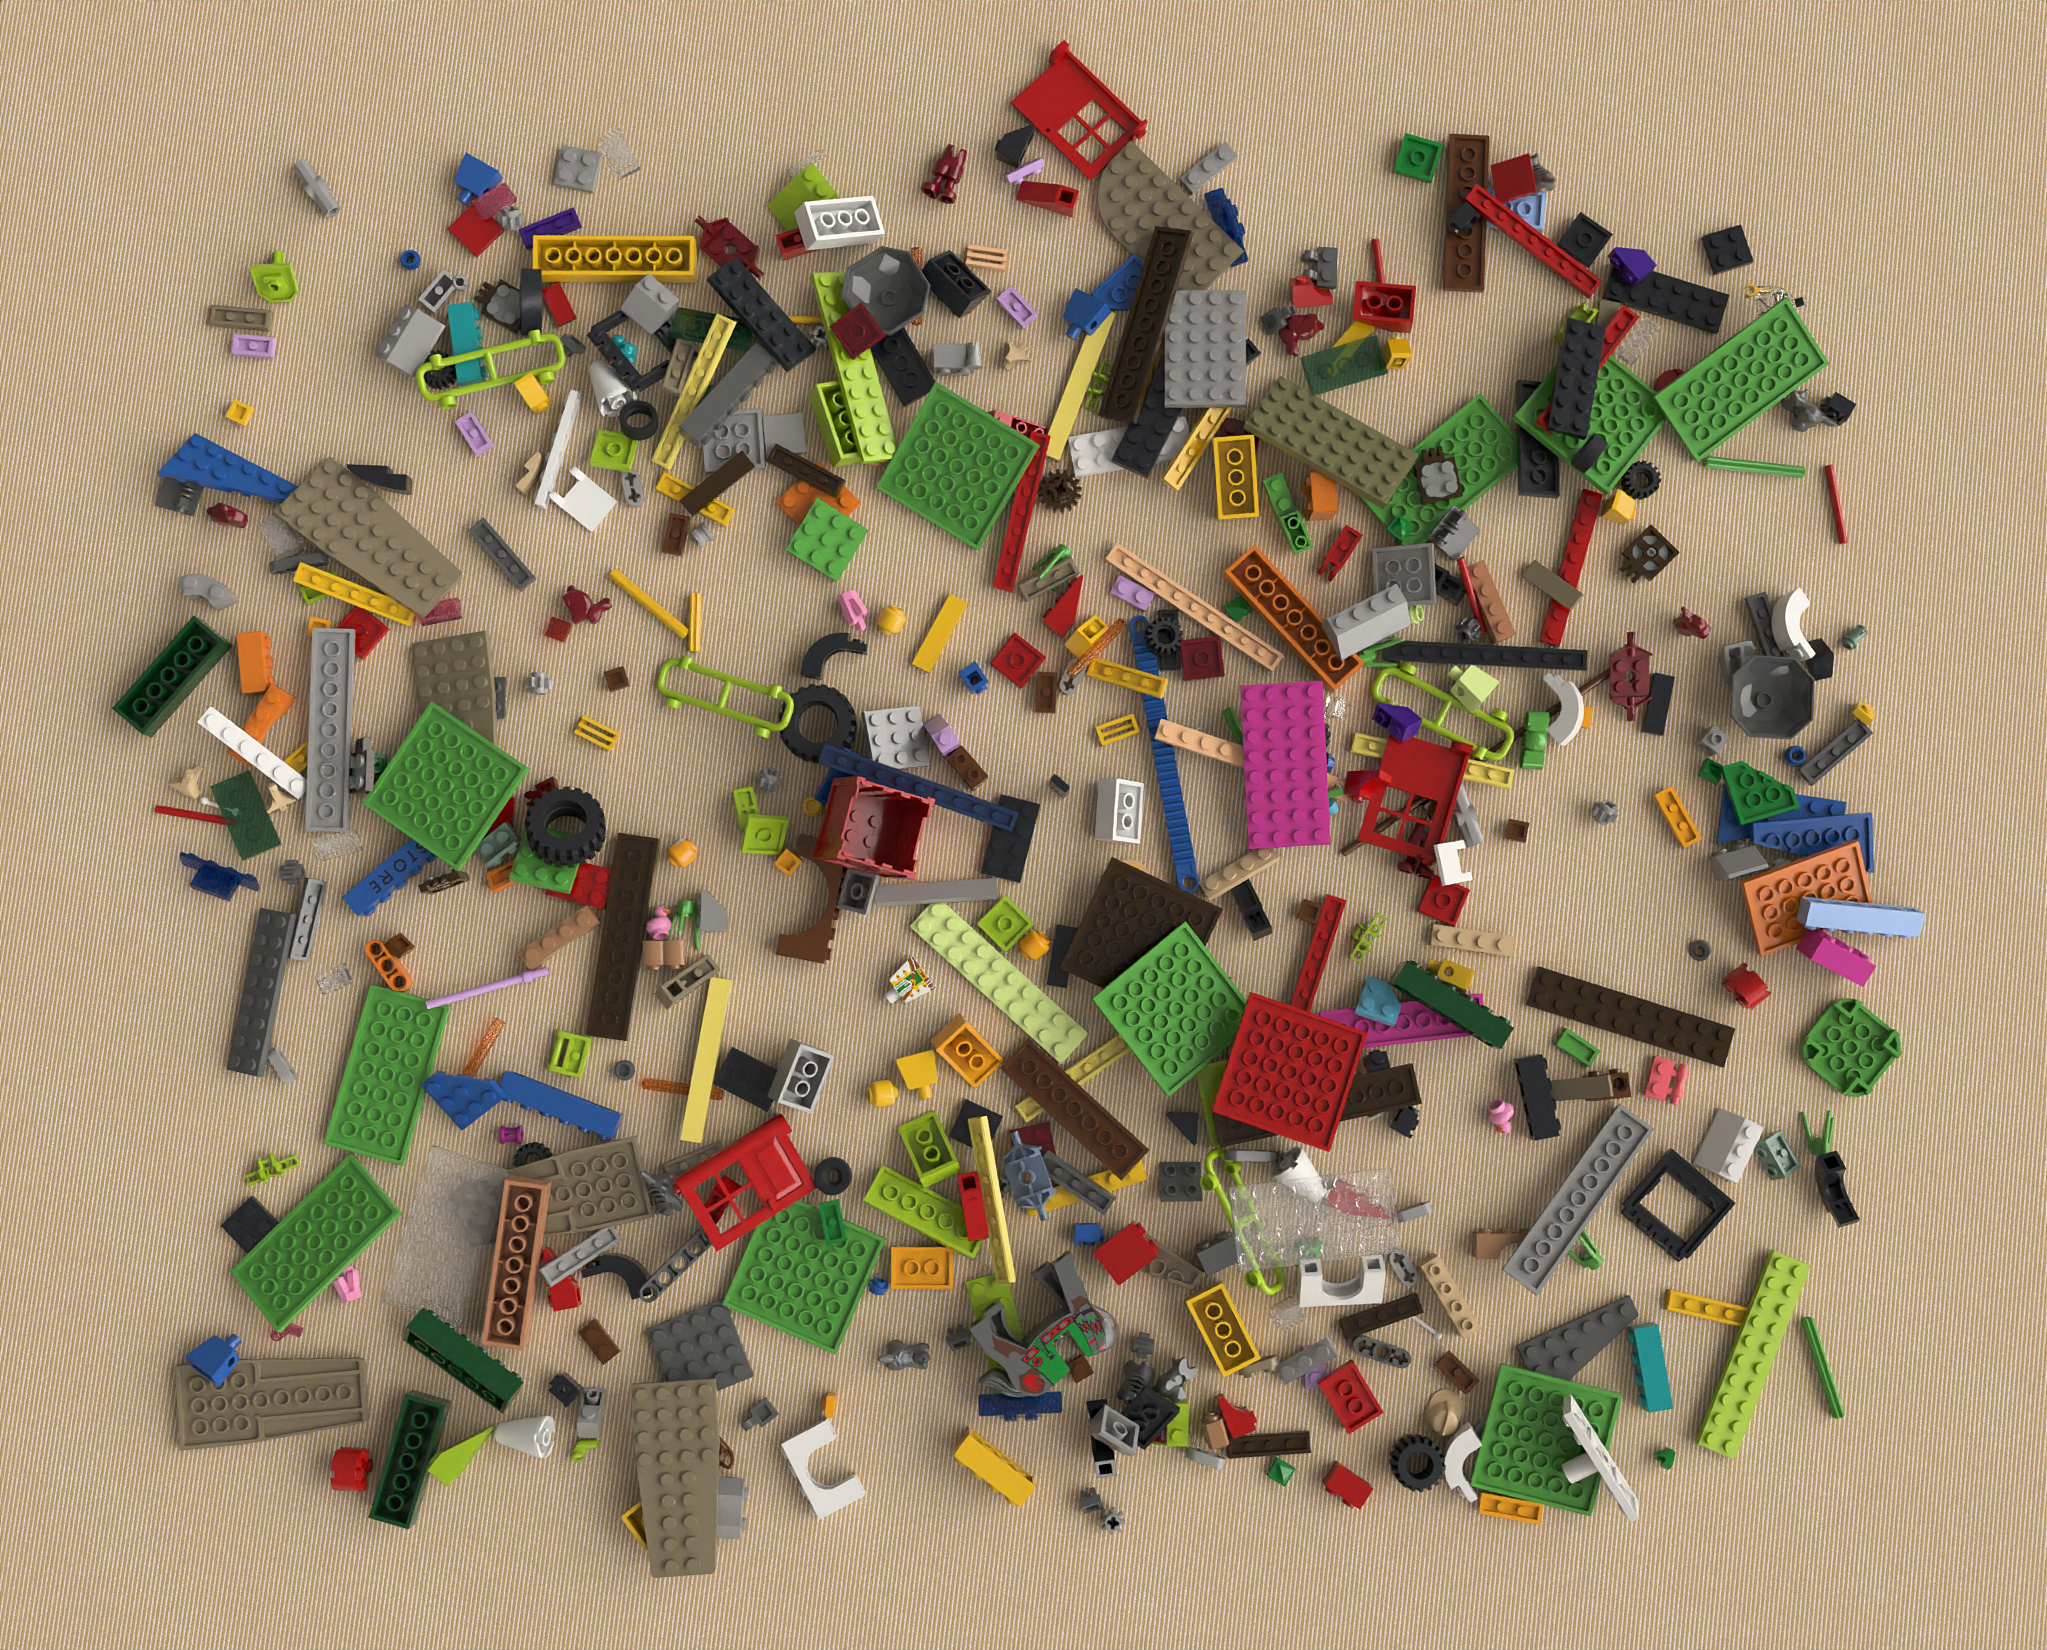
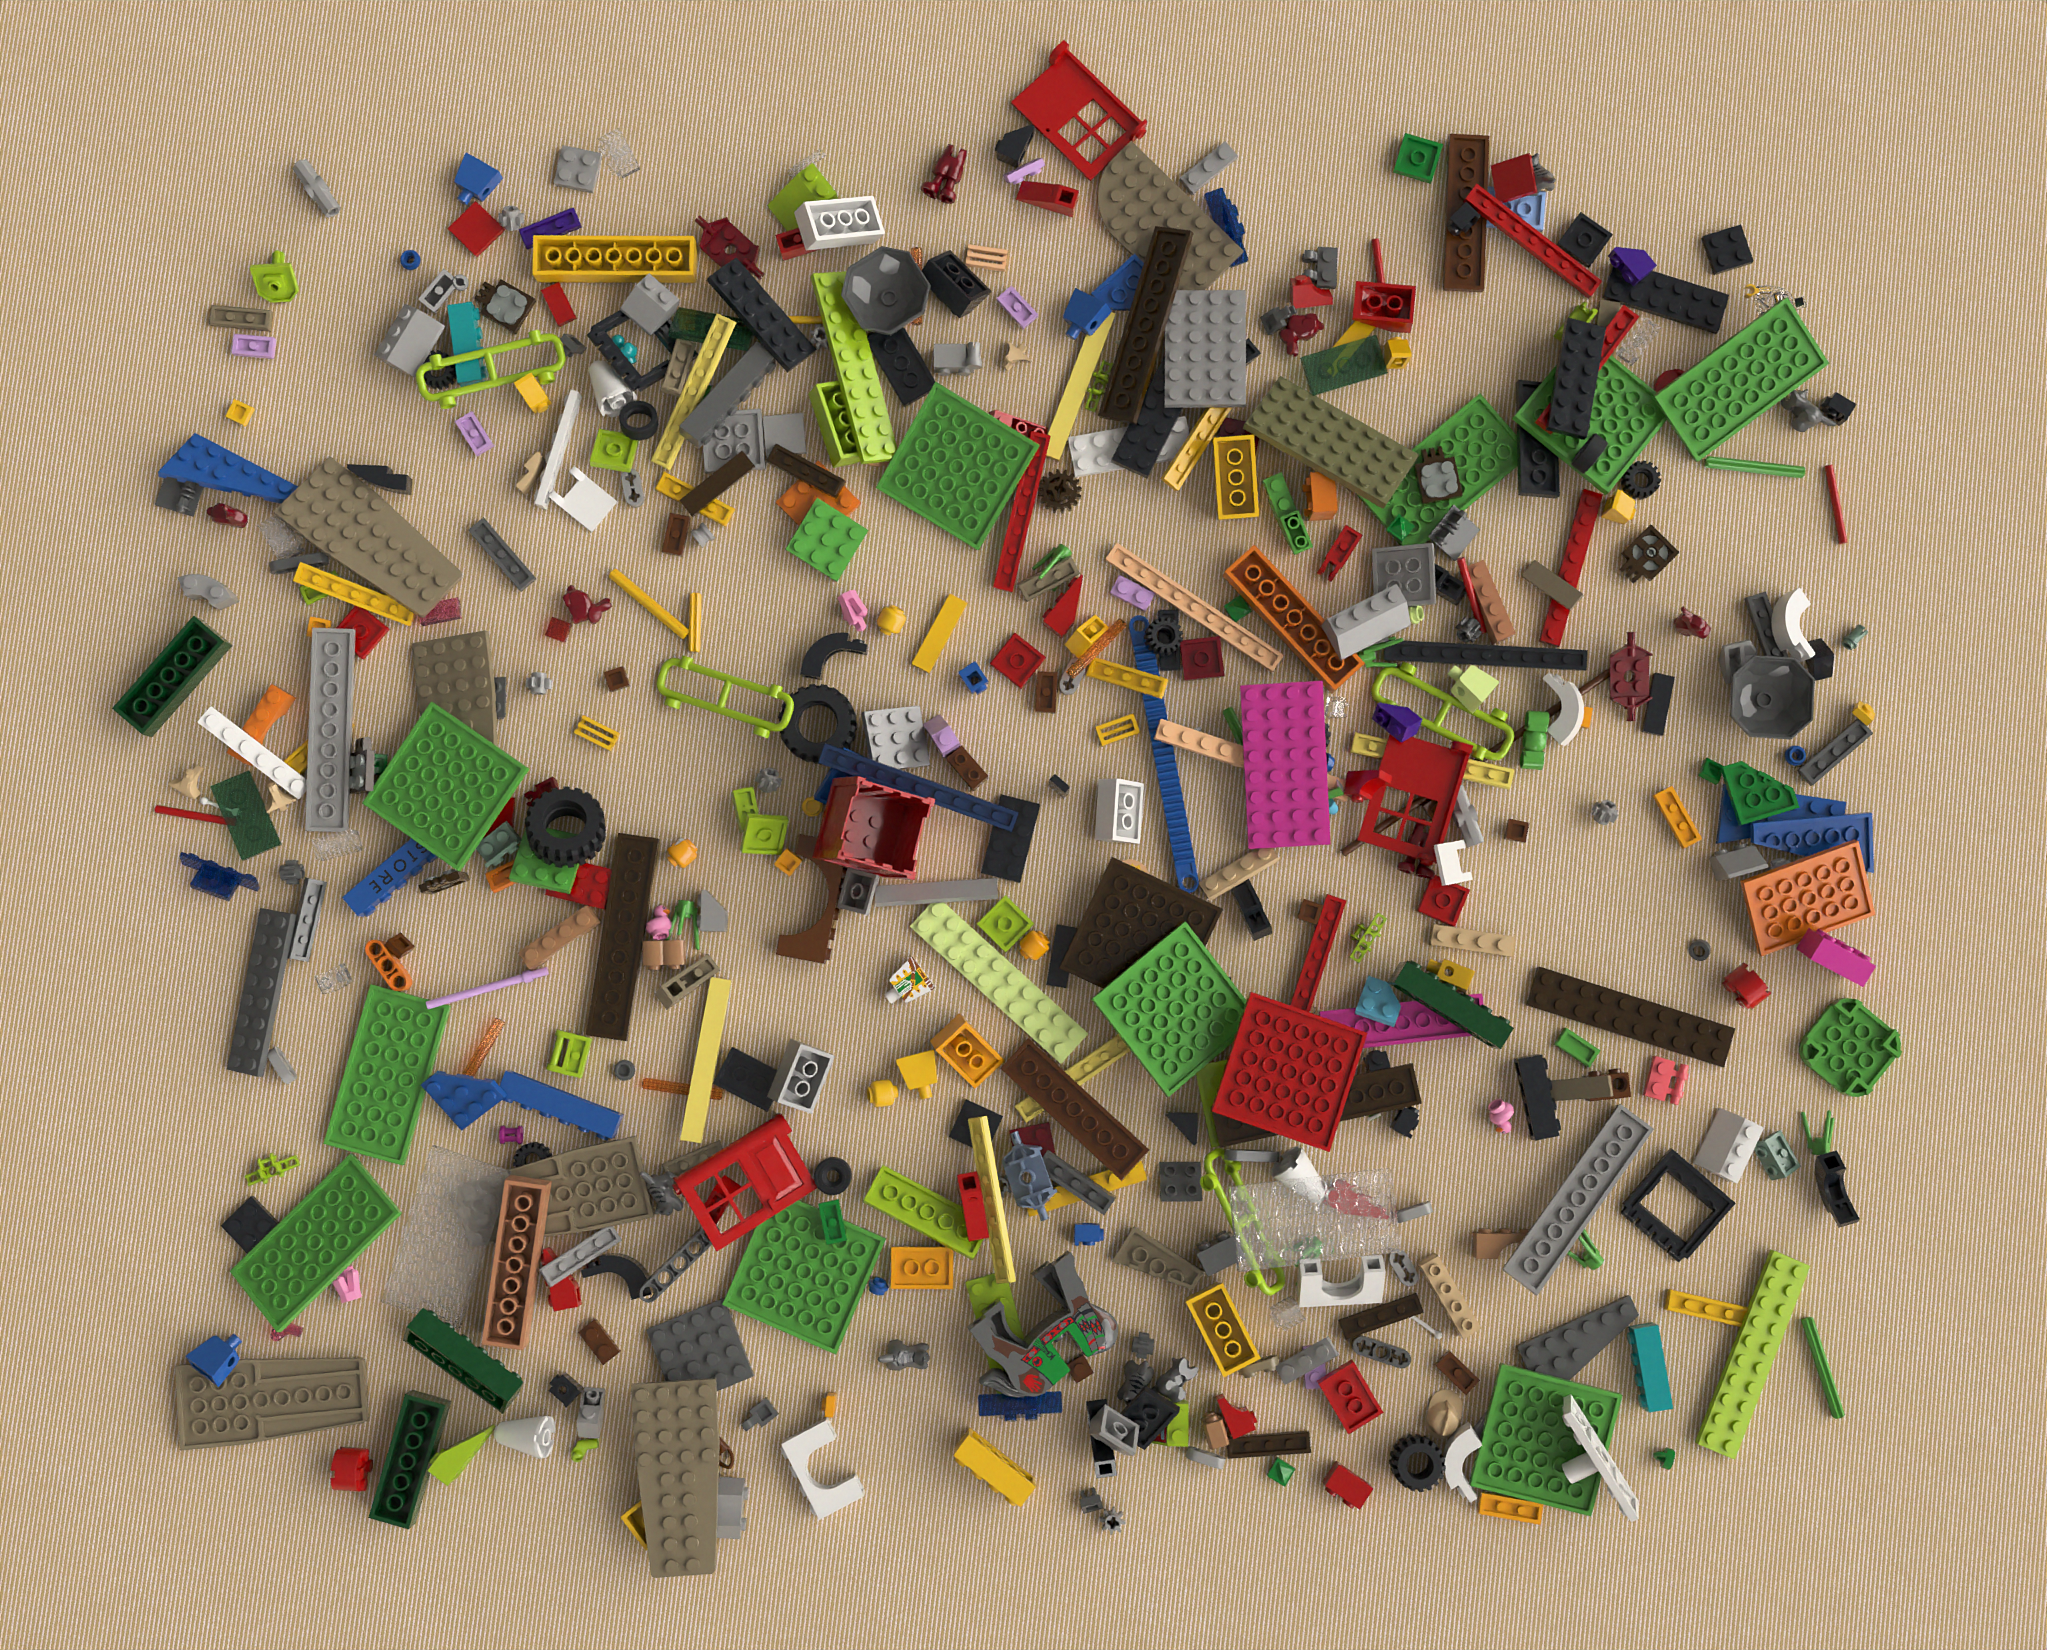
orange brick [237,631,275,696] -> none
clear pink plate [471,183,517,221] -> none
black slope [519,268,542,335] -> none
dark red tile [829,302,886,360] -> none
lime slope [897,1110,962,1188] -> none
dark grey tile [946,1324,972,1351] -> none
red brick [1093,1220,1159,1286] -> none
light grey brick [1695,725,1730,756] -> none
light blue brick [1796,896,1925,939] -> none

